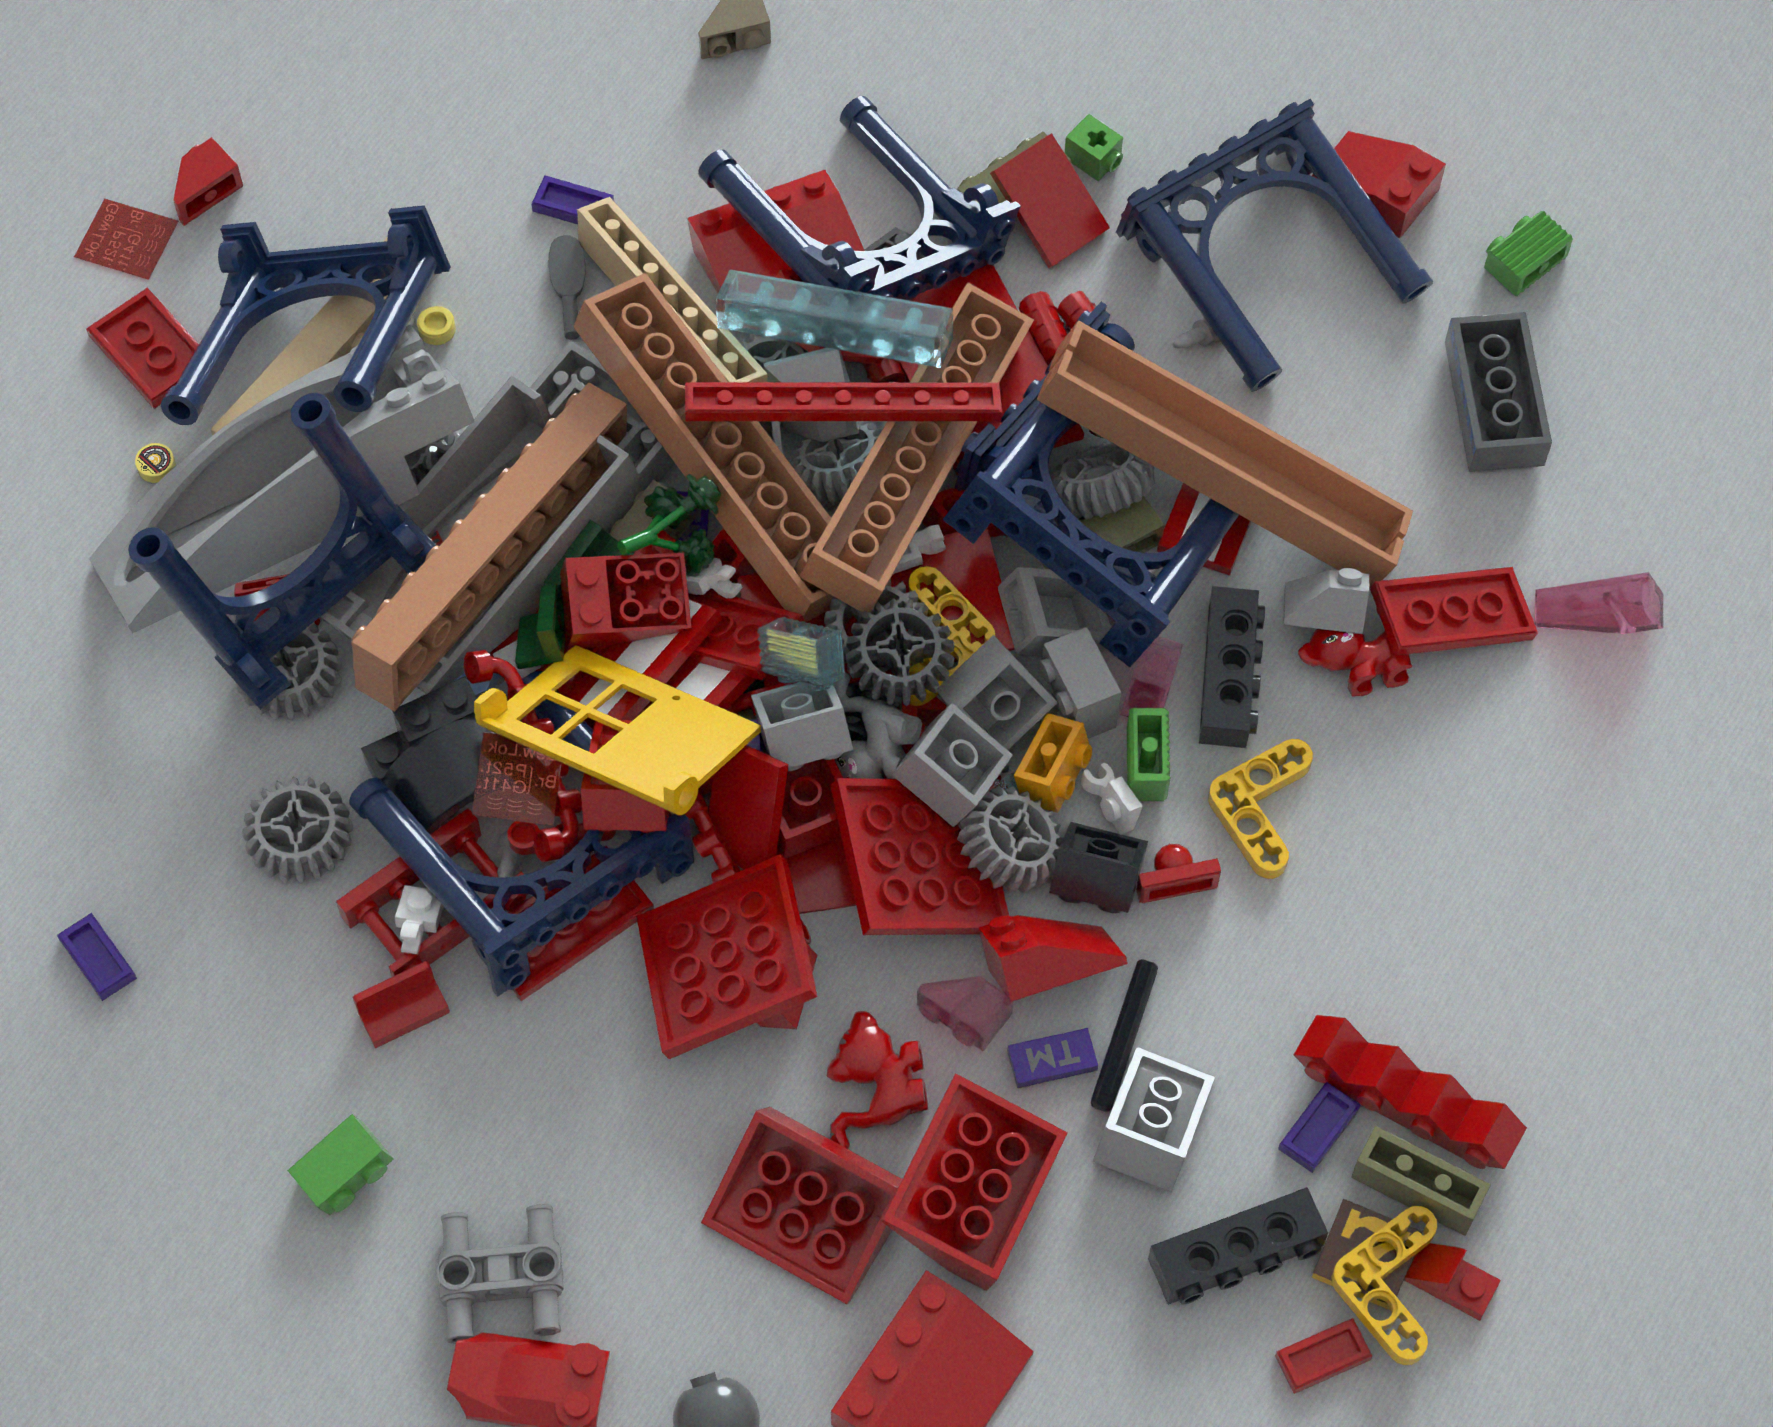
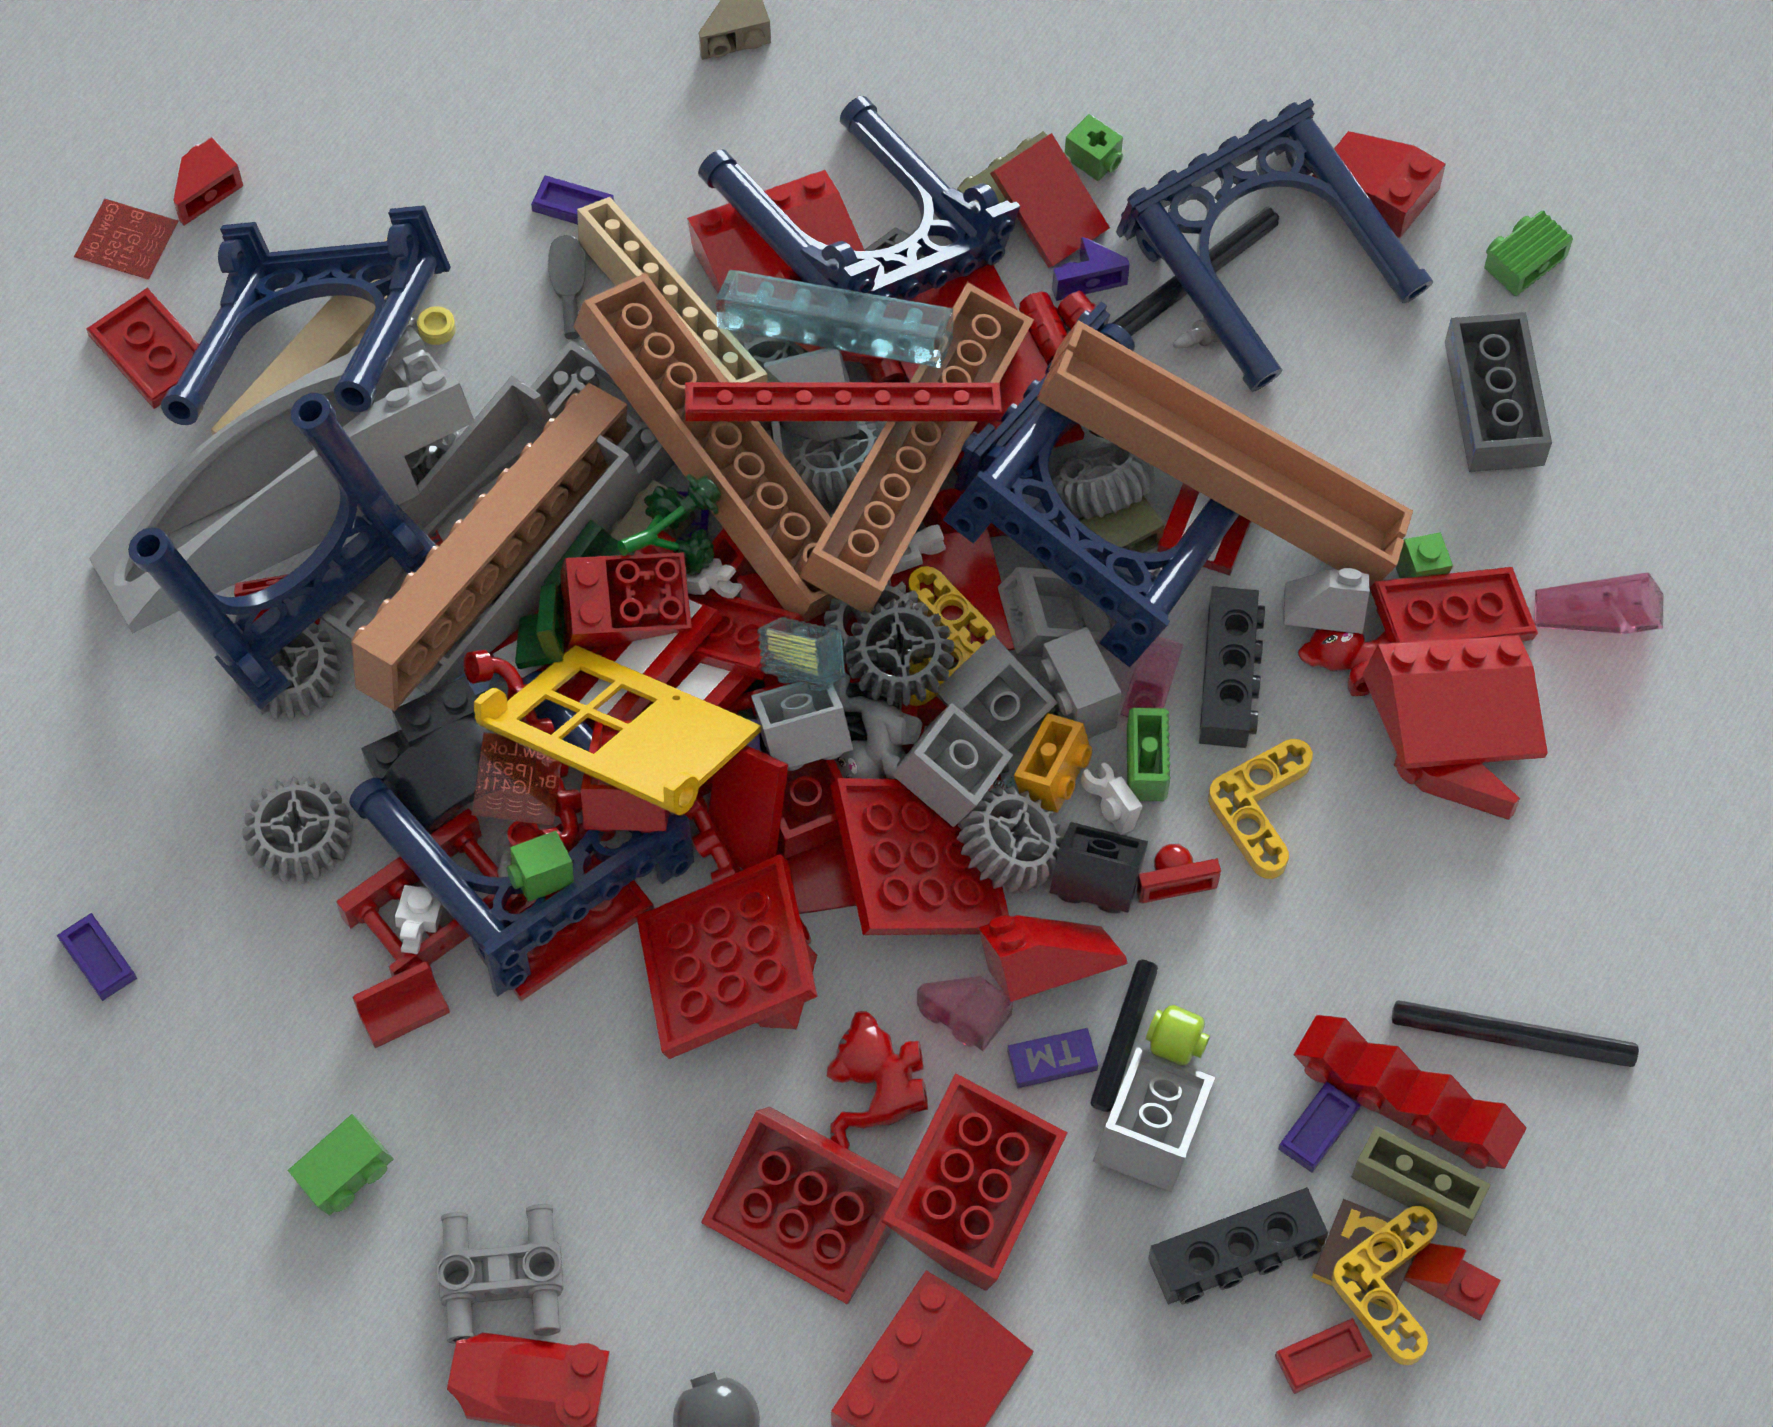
tile [135,443,176,483] -> none
none -> bright green brick [506,831,574,902]
none -> dark purple slope [1052,237,1130,301]
none -> black axle [1112,207,1279,336]
none -> lime head [1145,1005,1210,1066]
none -> red slope [1362,635,1548,769]
none -> black axle [1392,1000,1639,1067]
none -> red slope [1394,756,1520,820]
none -> bright green brick [1395,532,1453,579]

